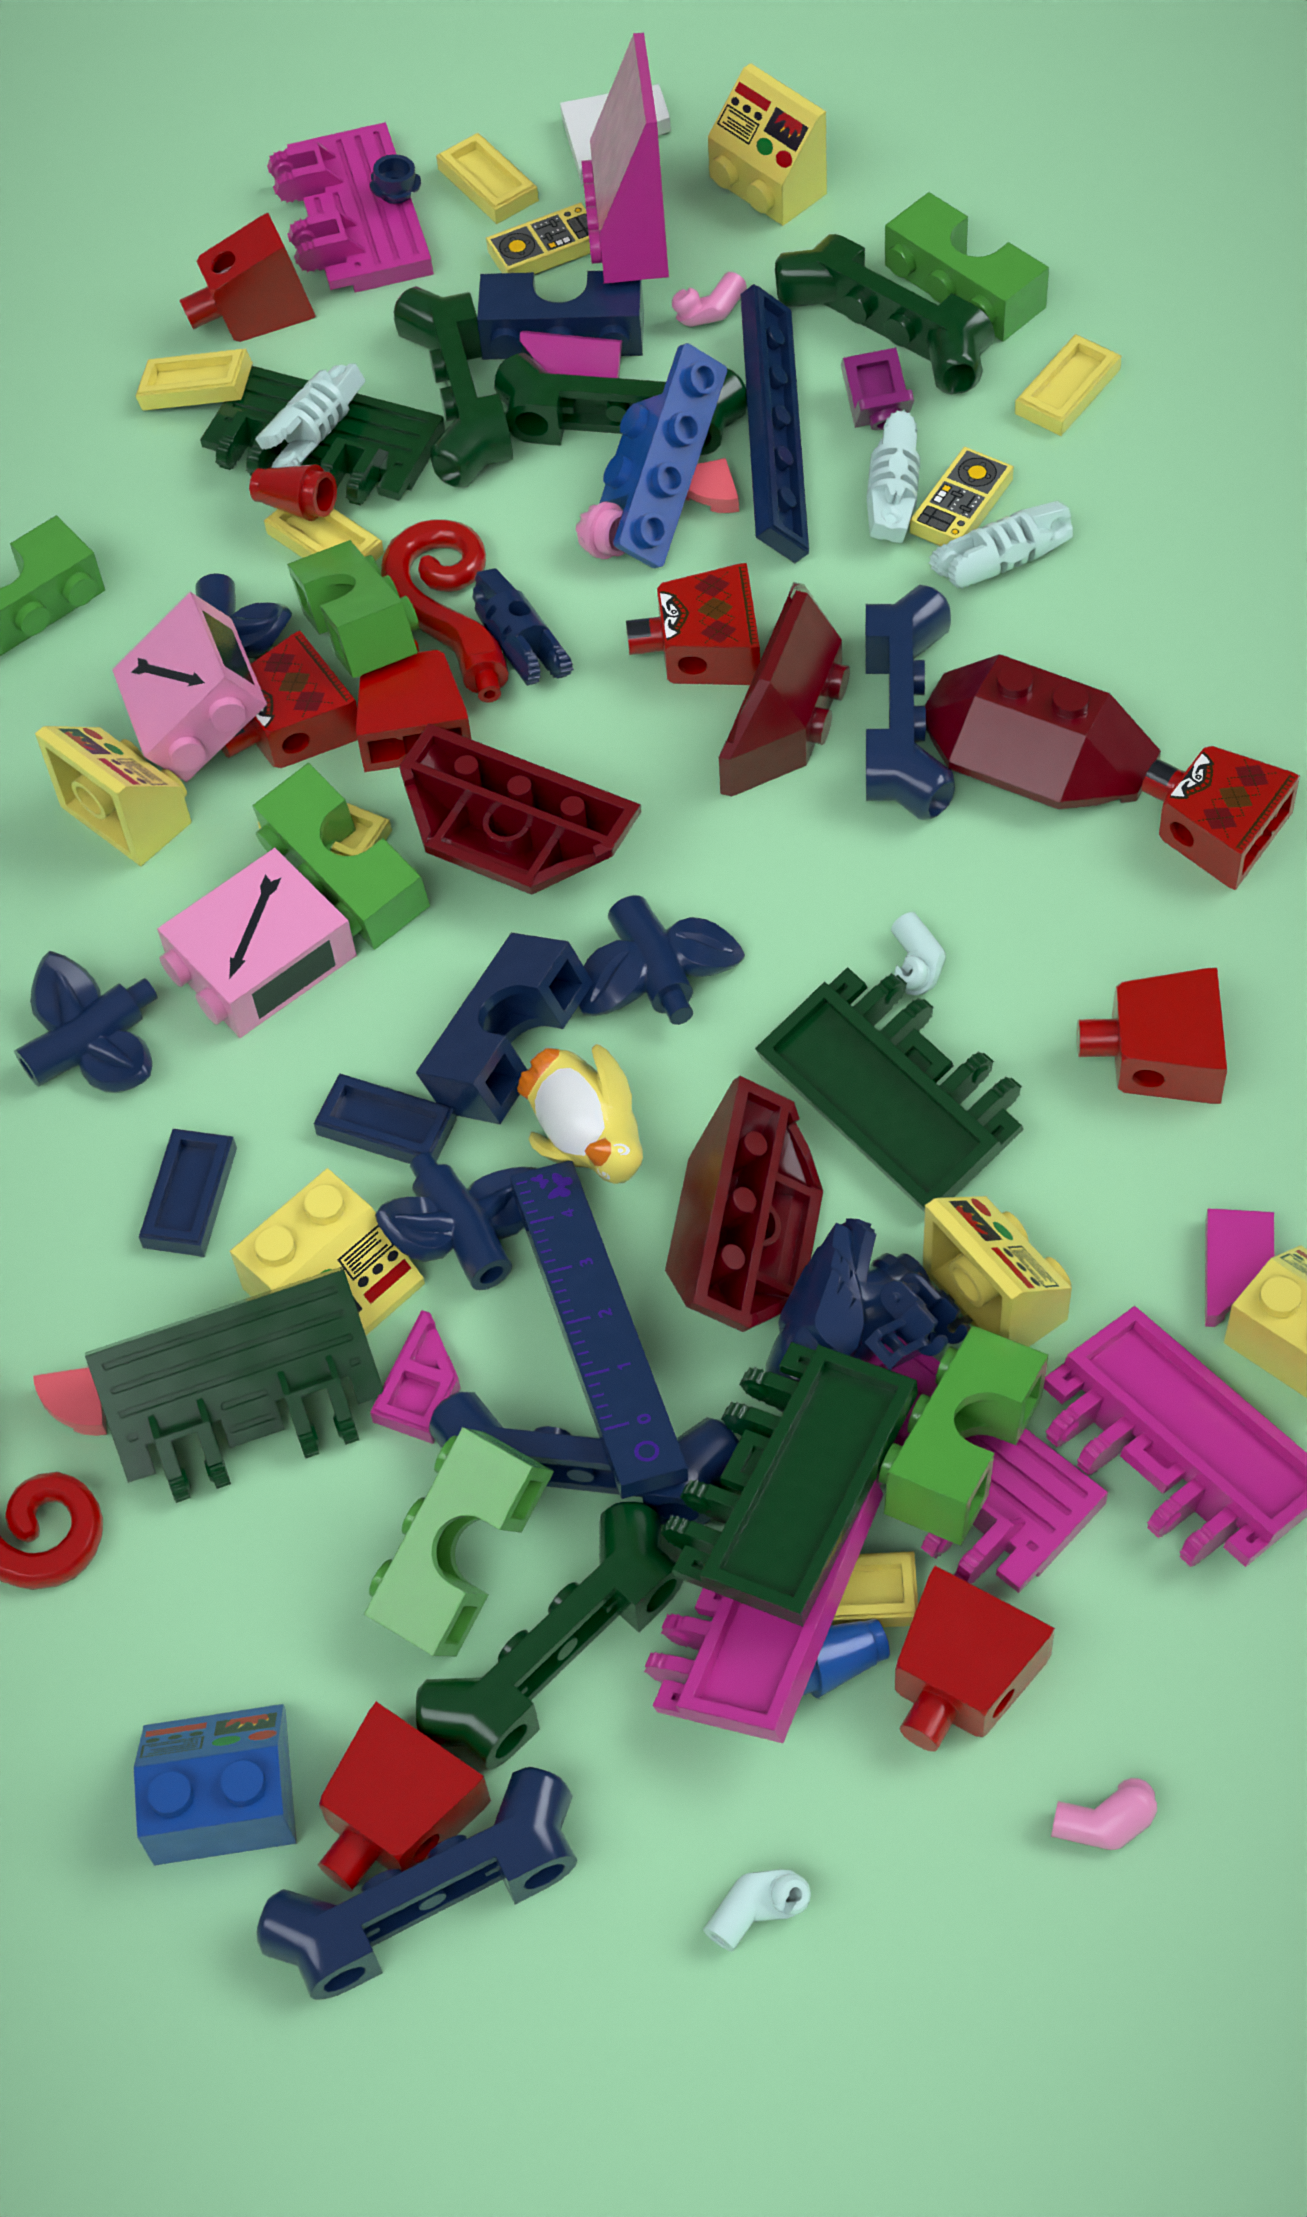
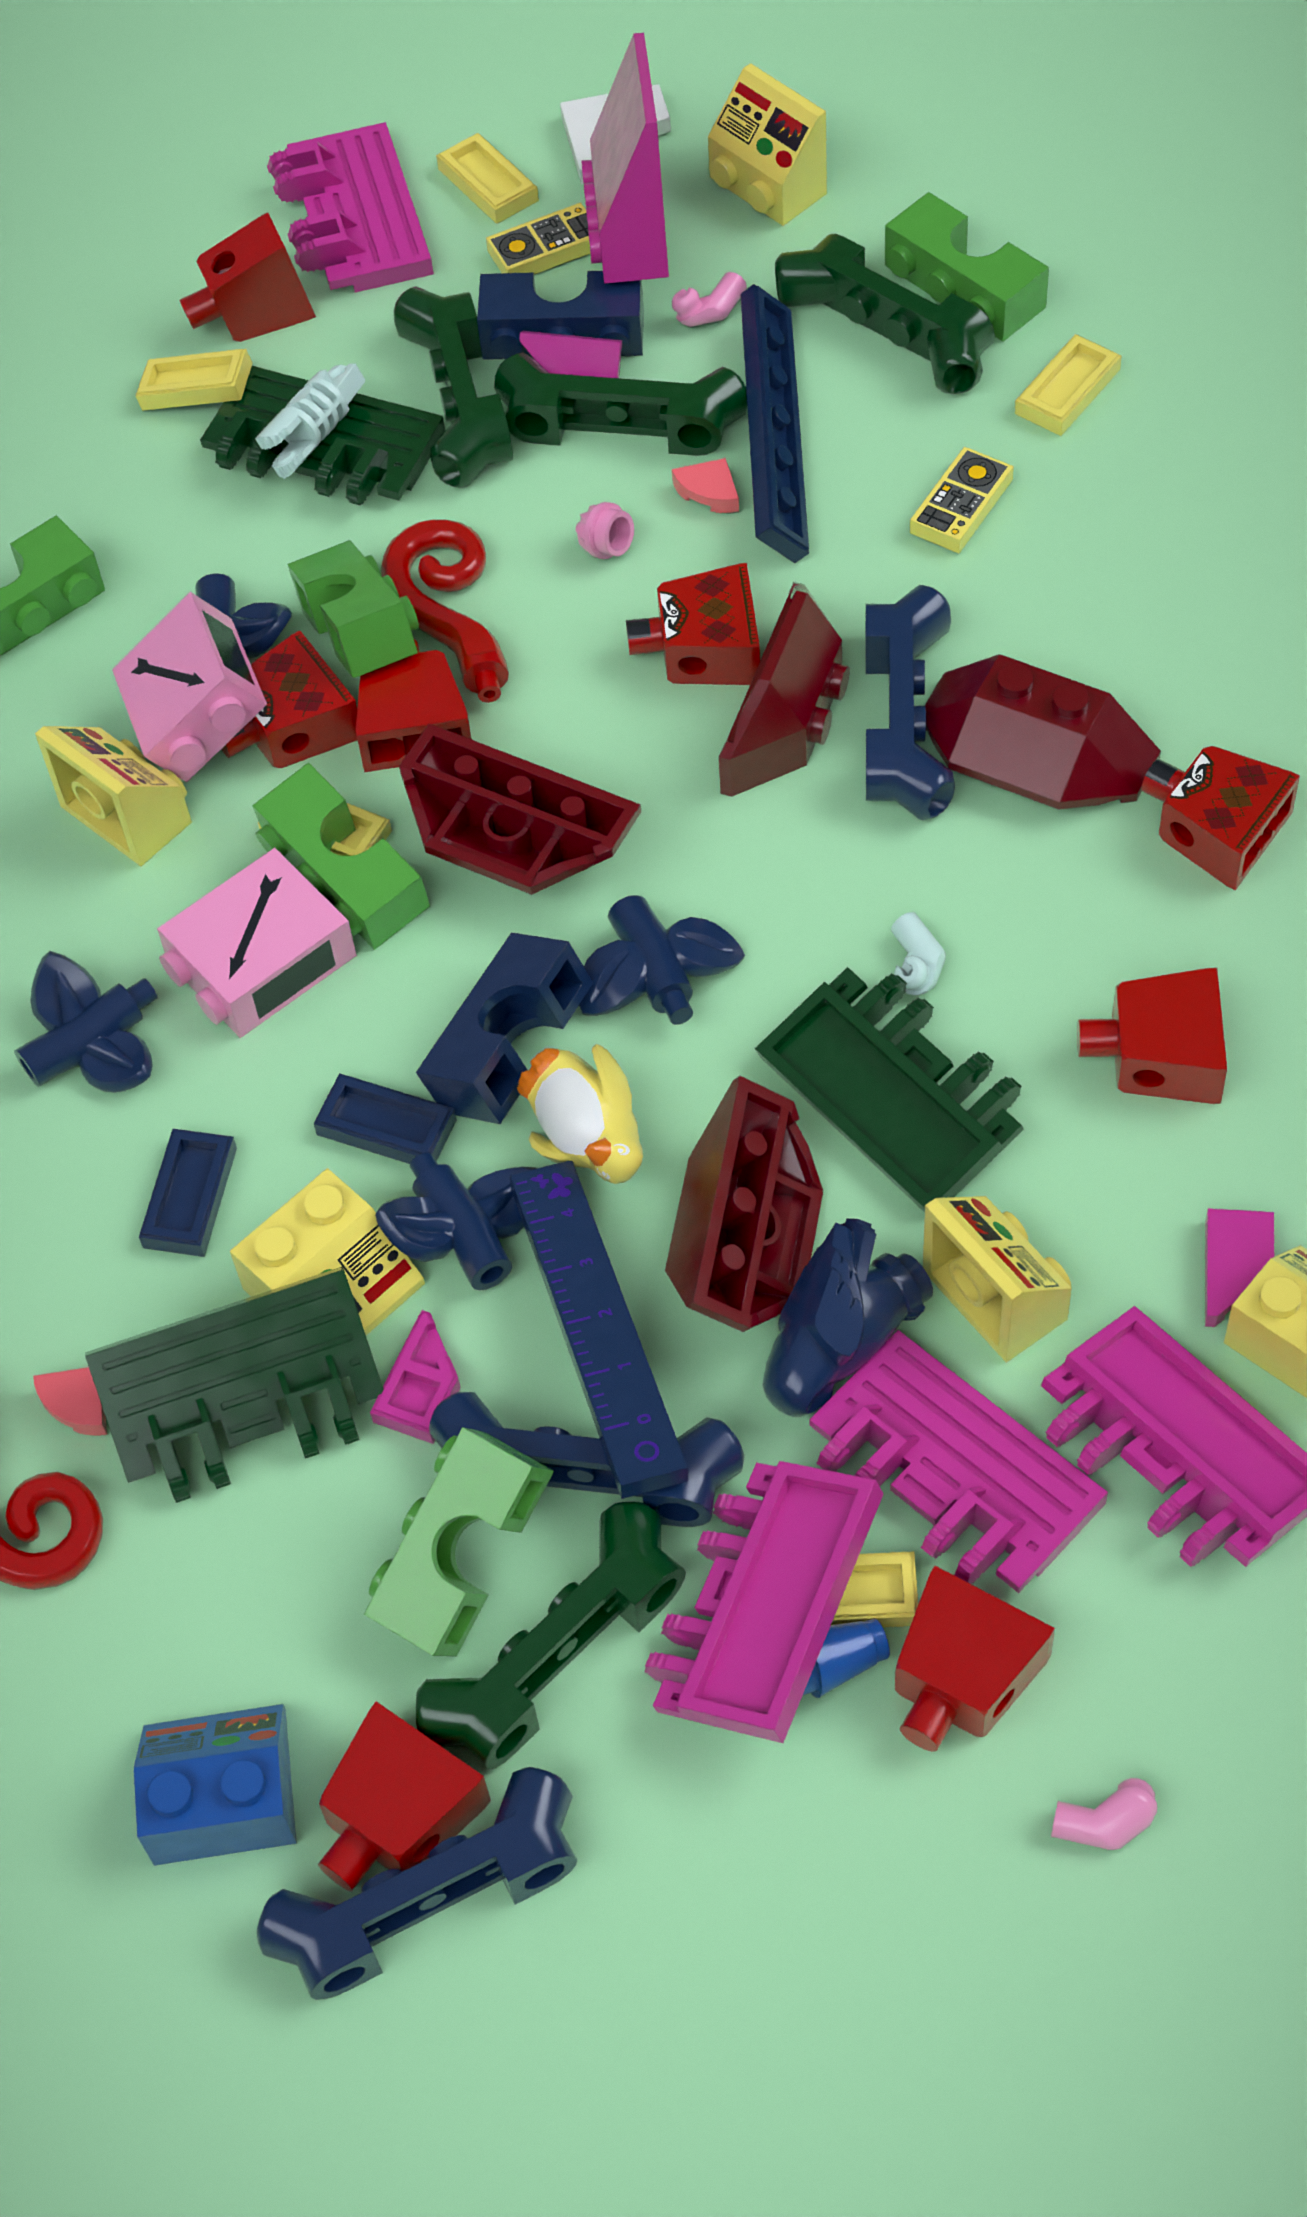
red cone [249,464,337,521] -> none
light yellow tile [264,508,384,561] -> none
dark blue plate [370,154,421,204] -> none
dark blue hinge [472,568,574,686] -> none
blue bracket [599,343,727,569] -> none
dark green hinge [661,1342,918,1627] -> none
light aqua arm [703,1869,811,1952] -> none
magenta bracket [841,347,914,430] -> none
dark blue piece [864,1272,973,1370] -> none
light aqua hinge [867,410,920,543] -> none
bright green arch [879,1325,1048,1546] -> none
light aqua hinge [928,501,1073,588] -> none

